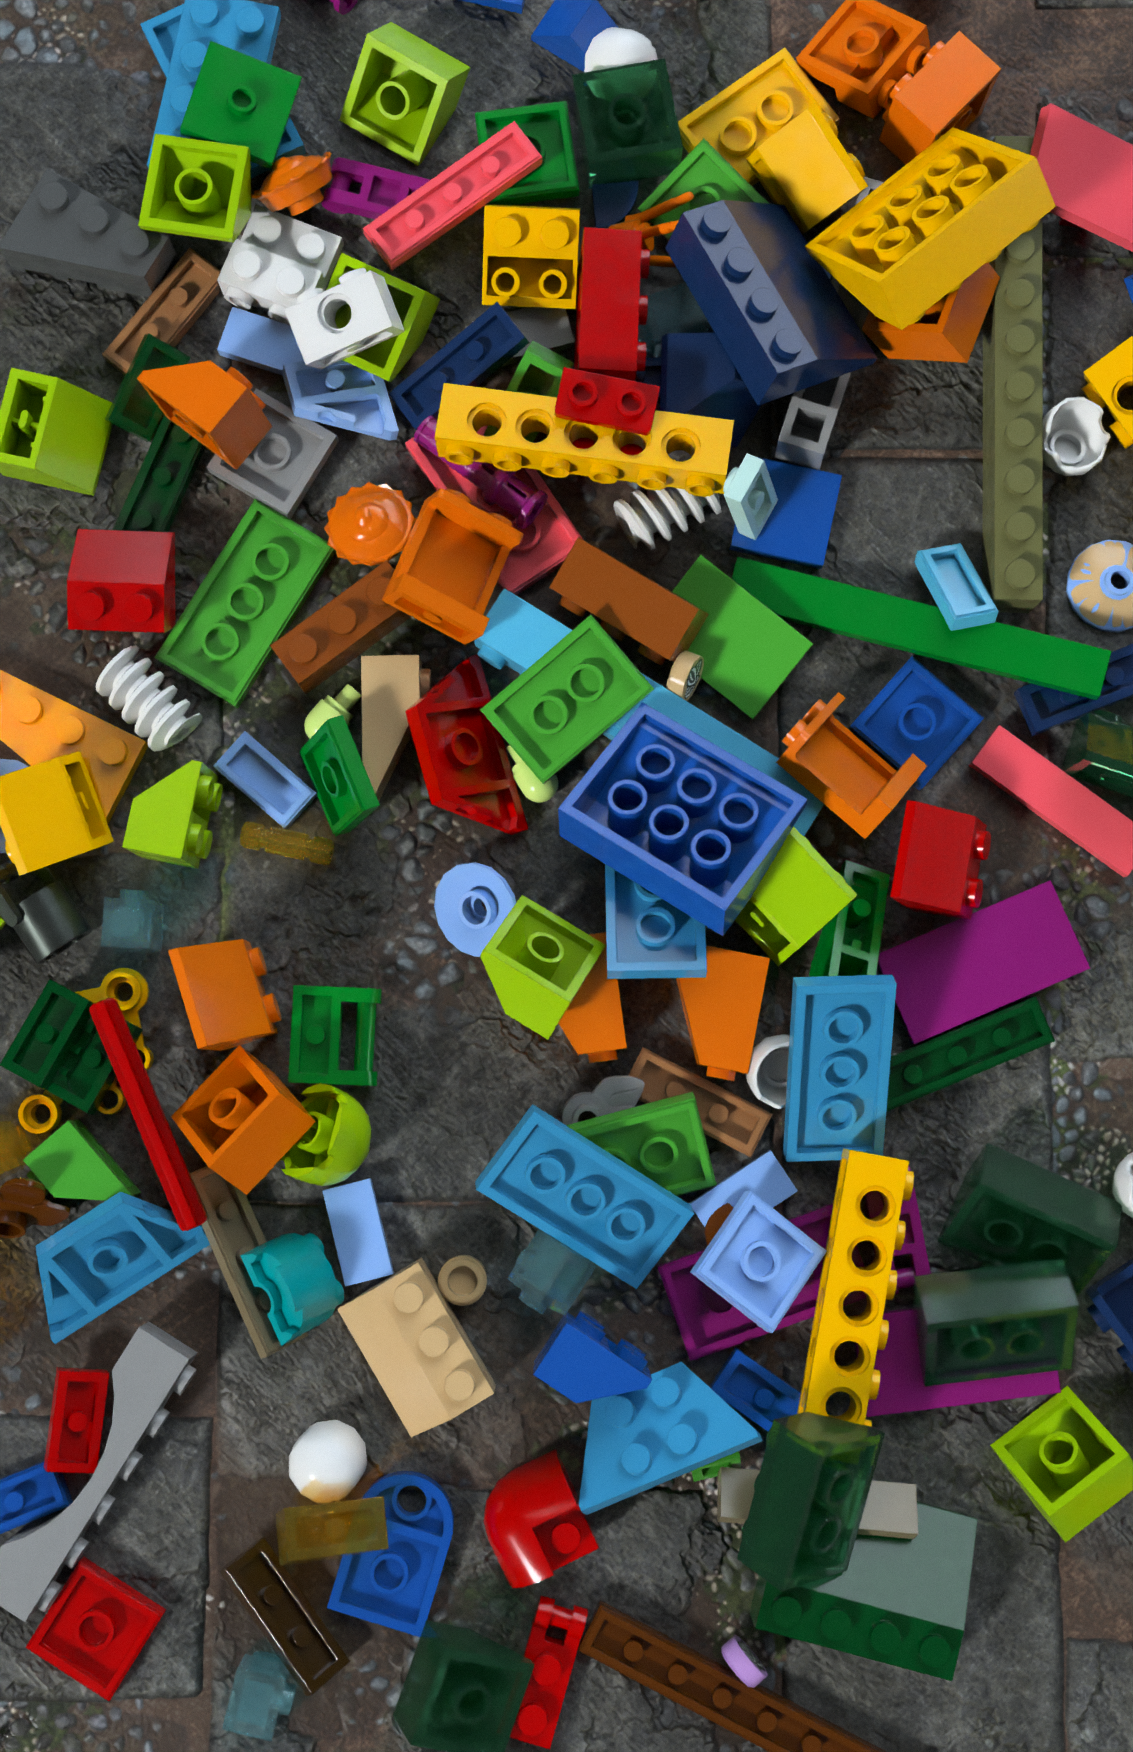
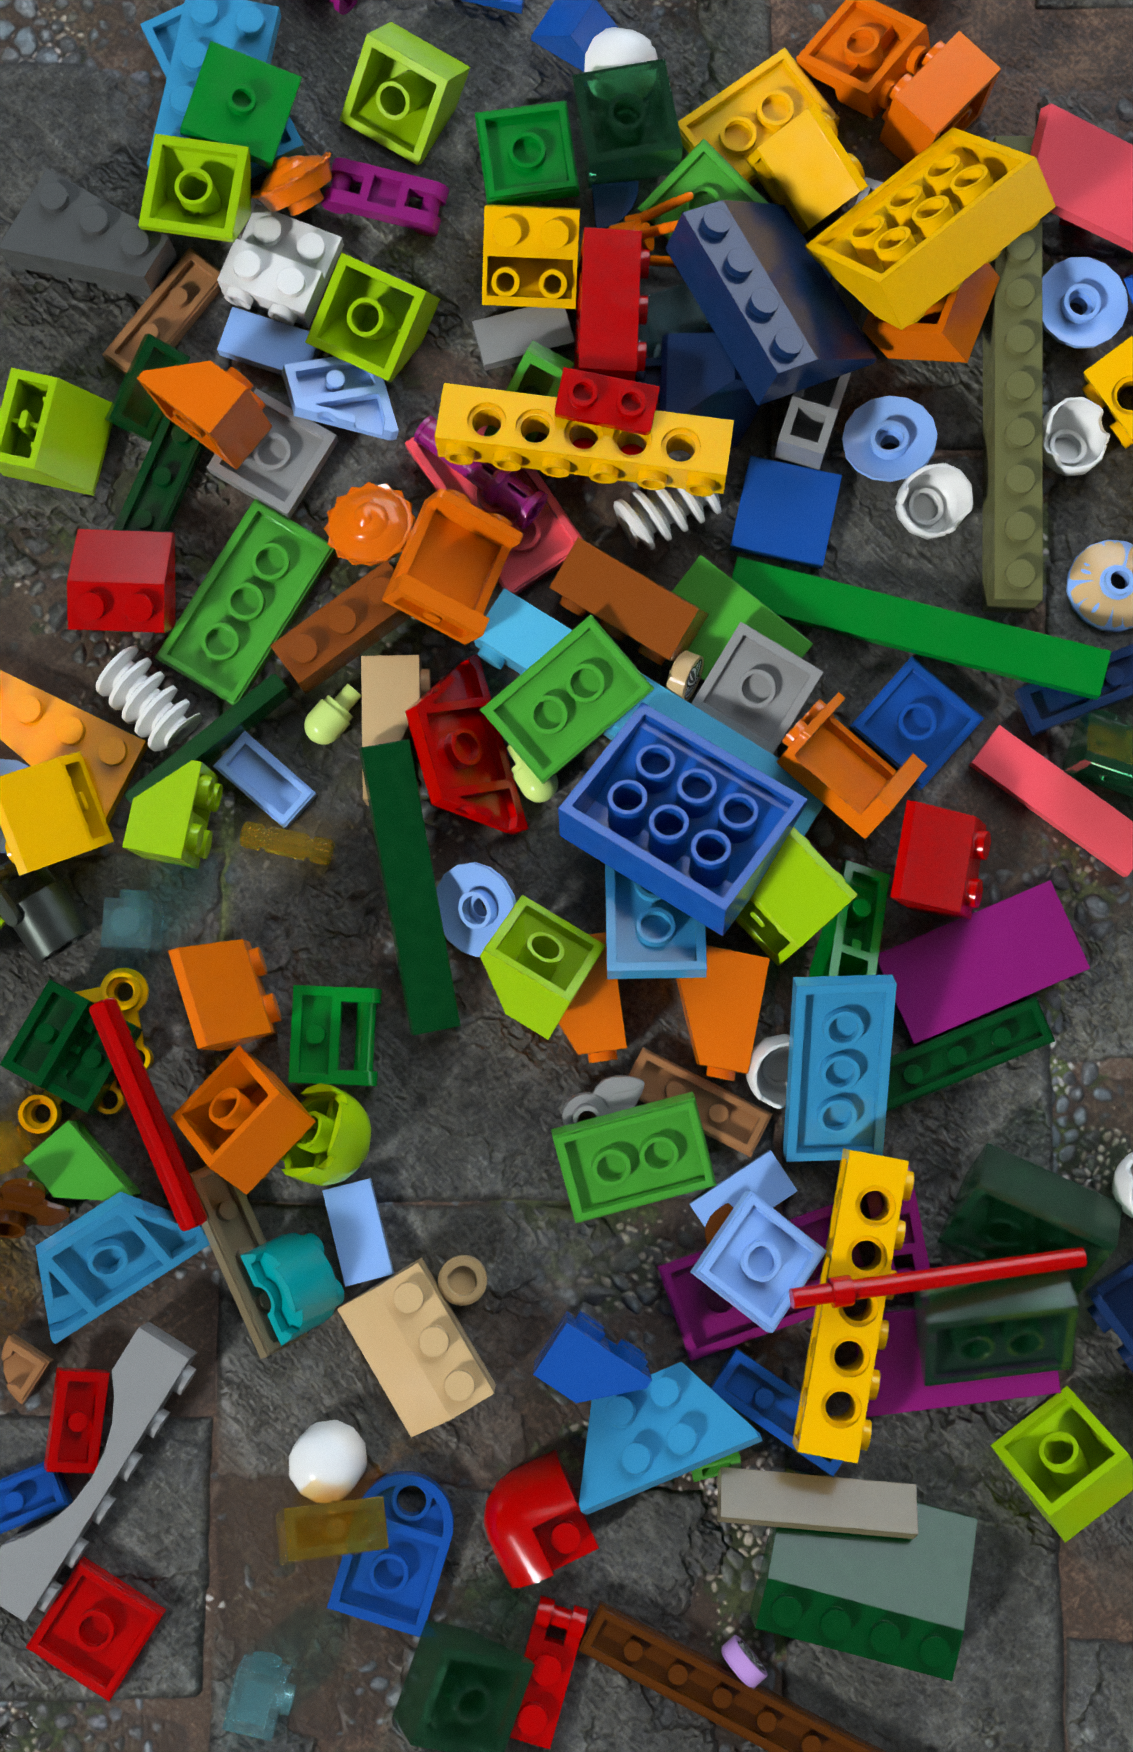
dark brown plate [219,1537,350,1696] -> none
white brick [284,268,405,370] -> none
green plate [300,715,380,836] -> none
coral tile [363,121,542,271] -> none
dark blue plate [389,302,530,430] -> none
dark azure plate [475,1104,694,1289] -> none
clear light blue brick [507,1229,597,1316] -> none
light aqua plate [723,453,778,540] -> none
clear green slope [737,1412,885,1592] -> none
medium azure tile [914,543,999,631] -> none
none -> medium nougat tile [2,1333,54,1404]
none -> dark green tile [125,674,292,805]
none -> dark green tile [359,739,461,1035]
none -> light grey plate [691,622,824,754]
none -> red bar [789,1247,1087,1309]
none -> light blue dish [842,395,938,482]
none -> white hair [895,463,973,540]
none -> light blue dish [1042,257,1128,348]

